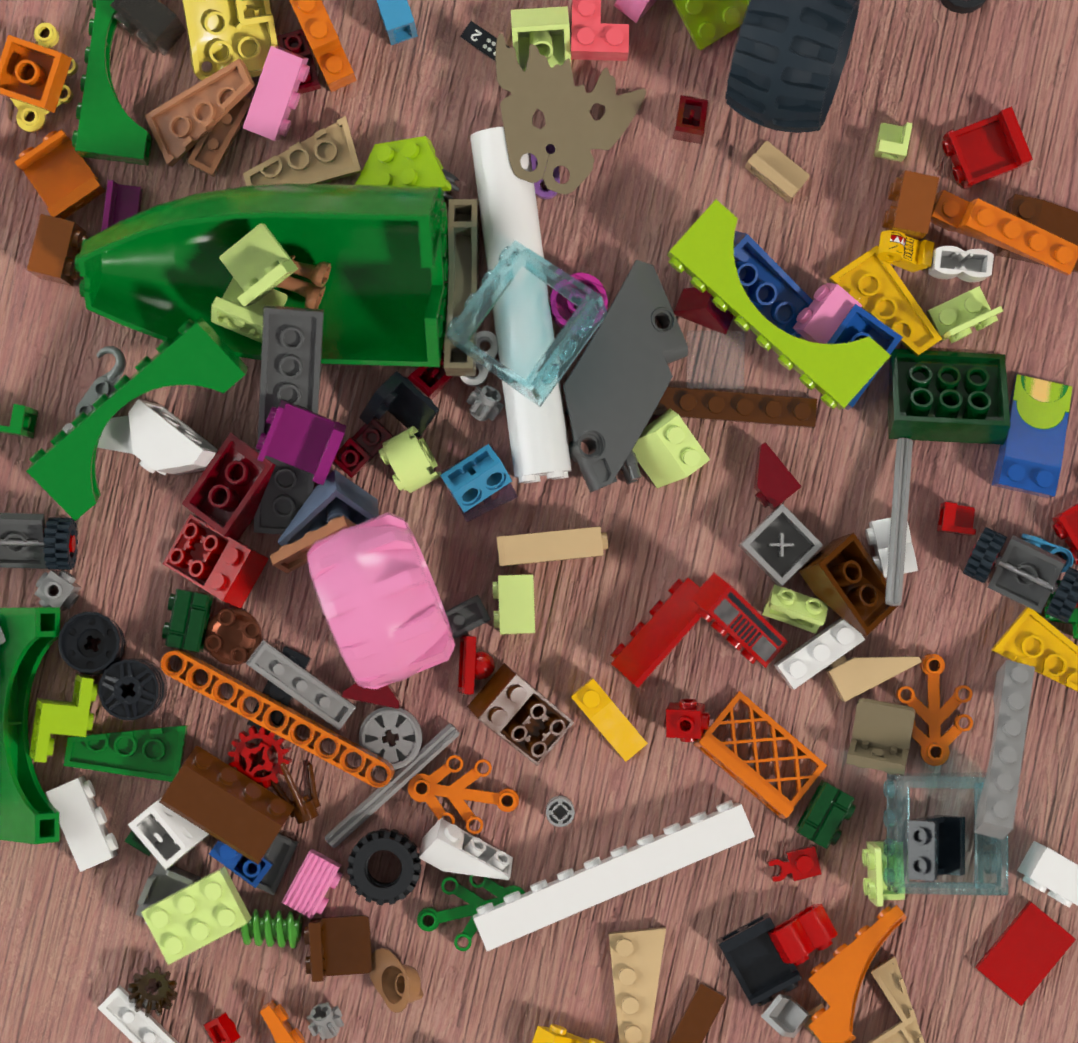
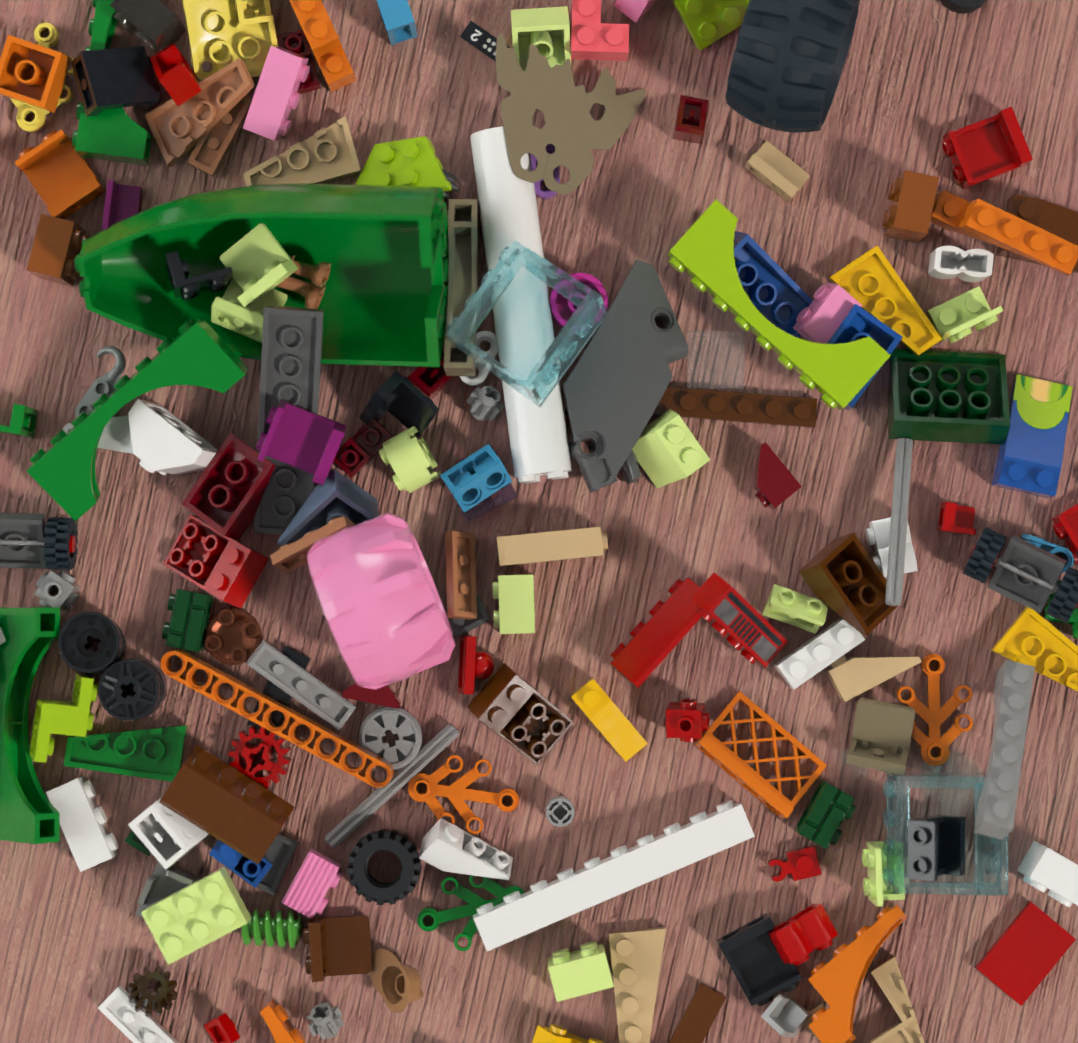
reddish brown plant [266,763,321,824] -> none
dark red slope [674,287,734,335] -> none
light grey brick [738,504,823,586] -> none
yellowish green panel [874,122,913,162] -> none
yellow leg [877,230,935,273] -> none
none -> black panel [71,46,160,117]
none -> red panel [150,43,202,106]
none -> black bracket [165,251,233,300]
none -> nougat plate [445,531,477,620]
none -> yellowish green brick [548,941,614,1002]

